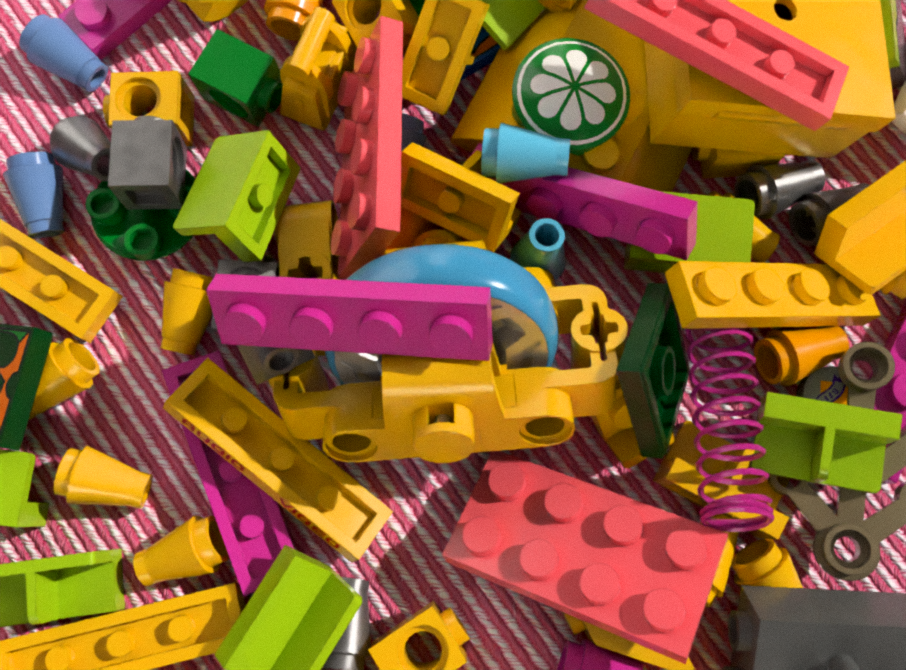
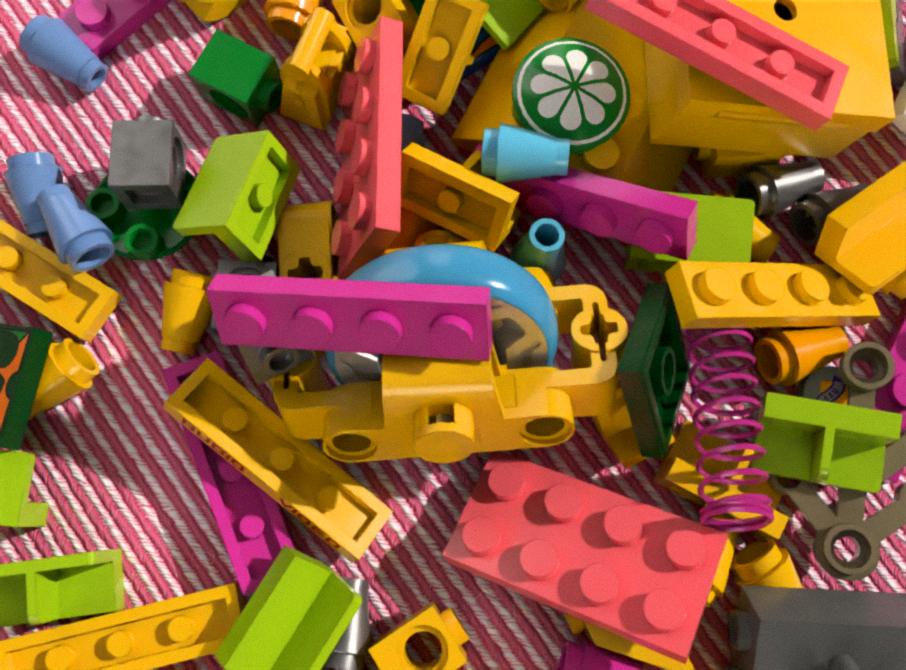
flat silver cone [50,116,111,181] -> none
yellow cone [53,446,153,509] -> none
yellow brick [103,71,195,146] -> none
yellow cone [133,515,230,586] -> none
none -> medium blue cone [36,184,115,272]

